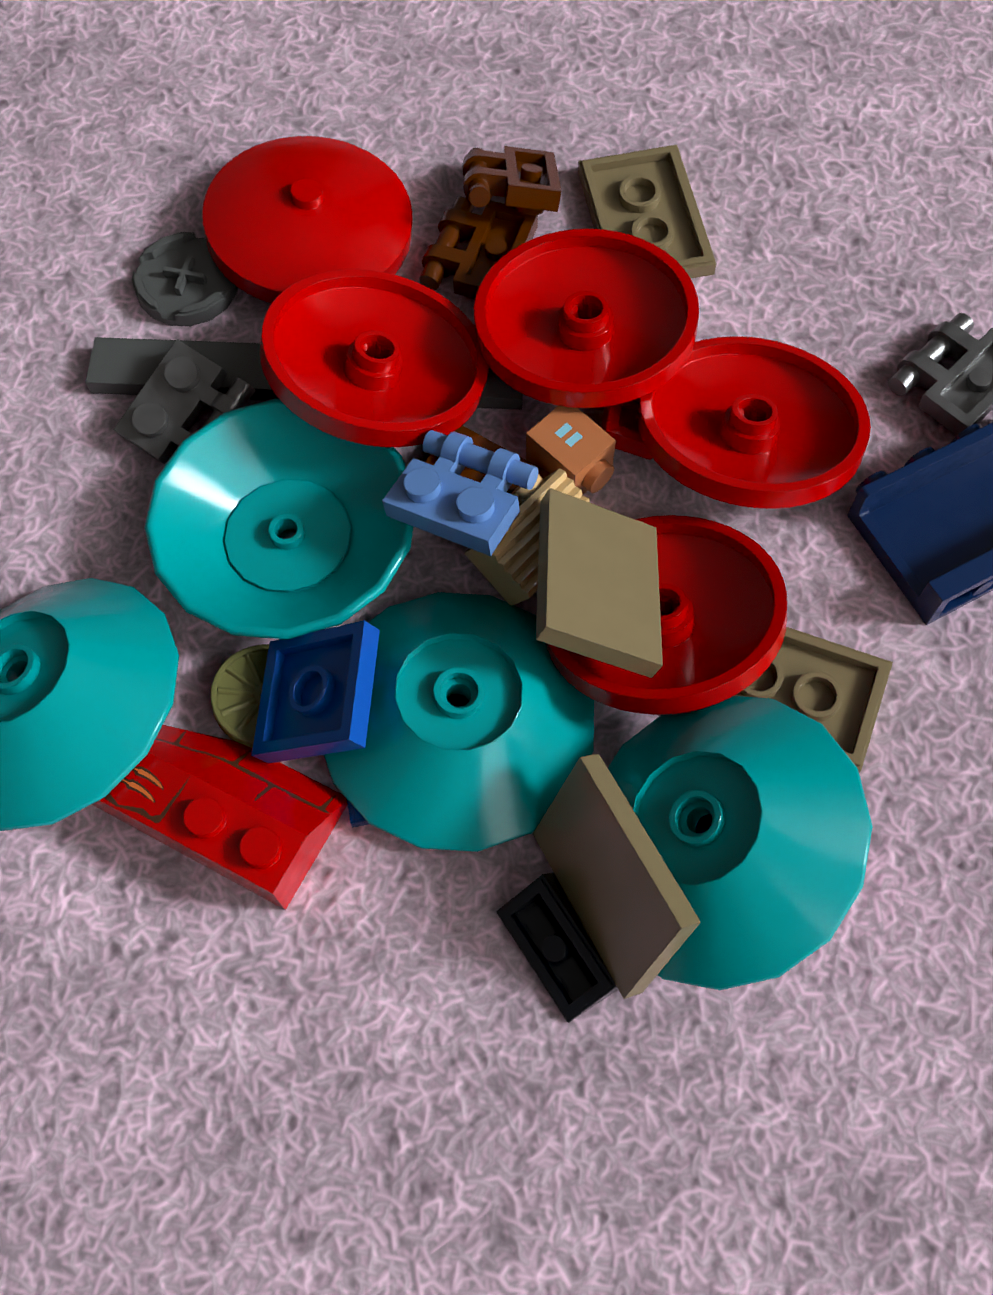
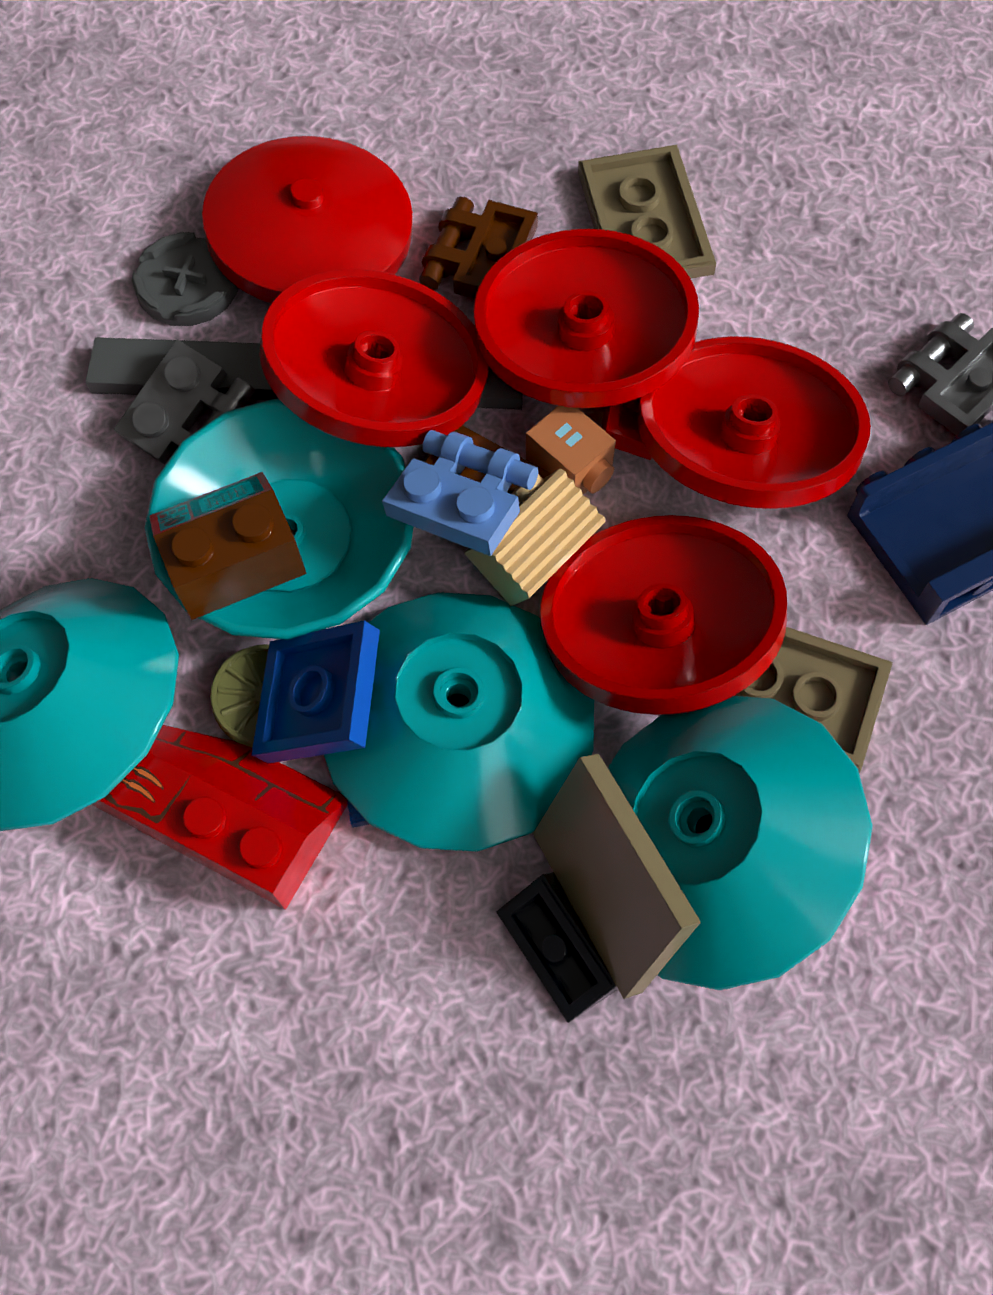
reddish brown plate [462,146,562,215] -> none
dark tan tile [536,488,663,678] -> none
none -> reddish brown slope [149,472,307,620]

